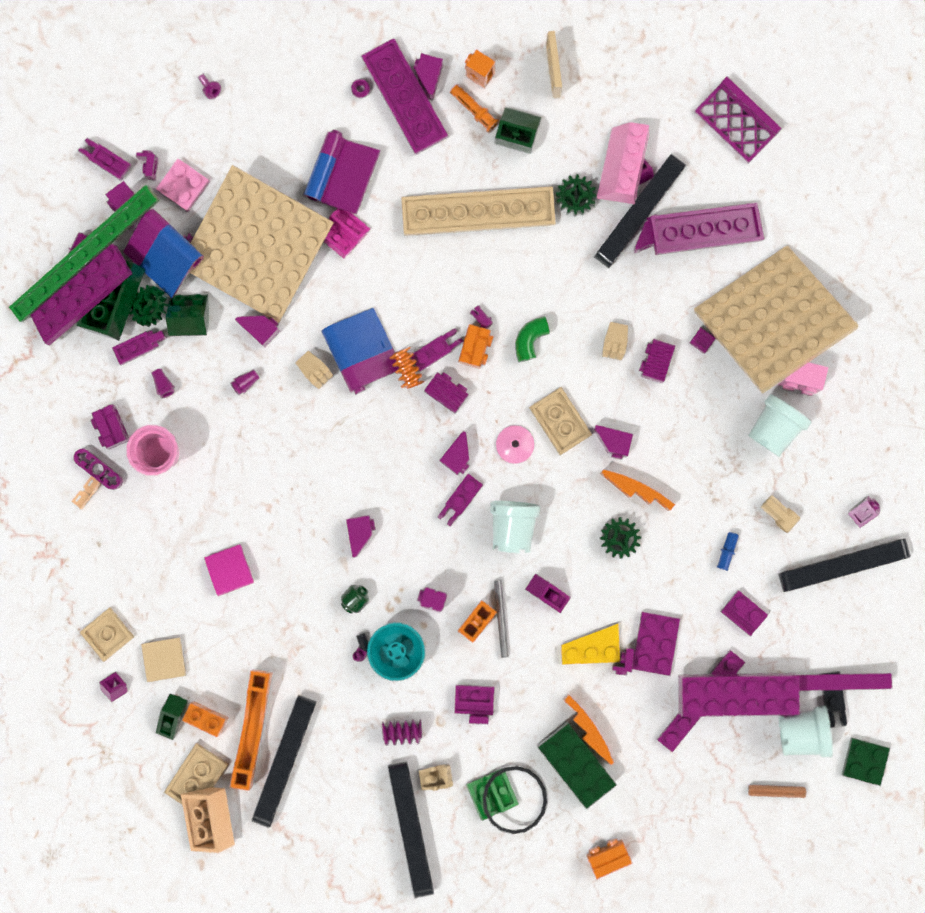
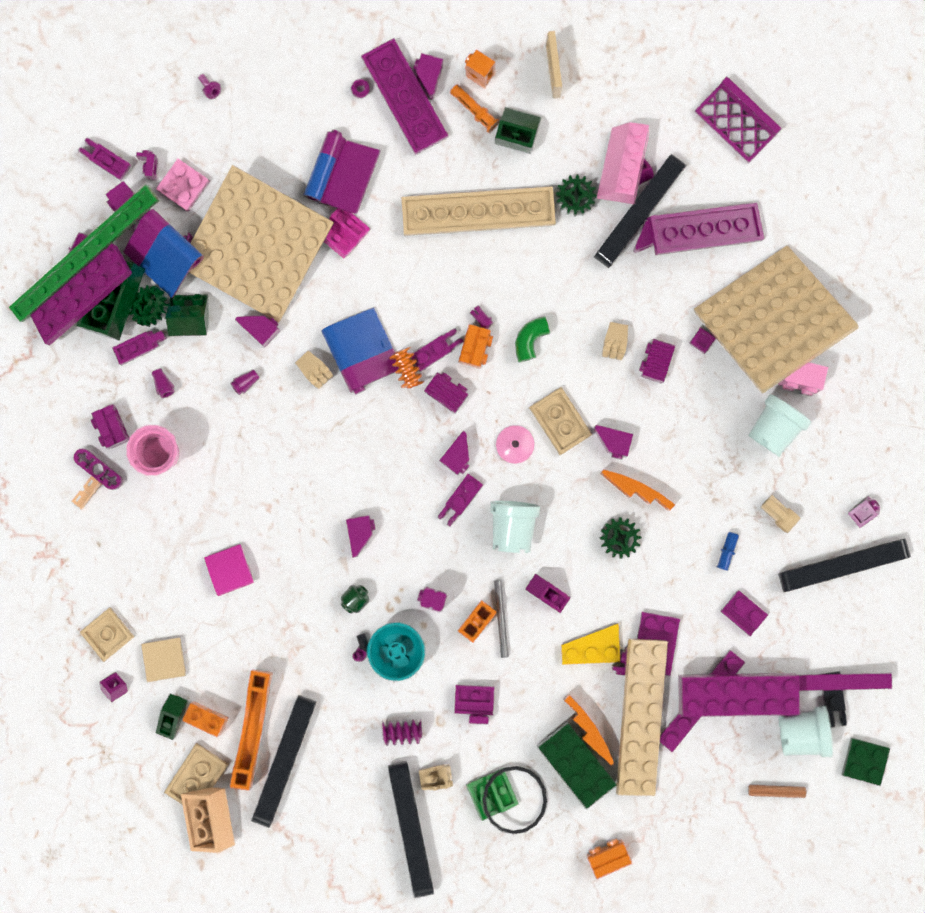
none -> tan plate [616,639,668,796]

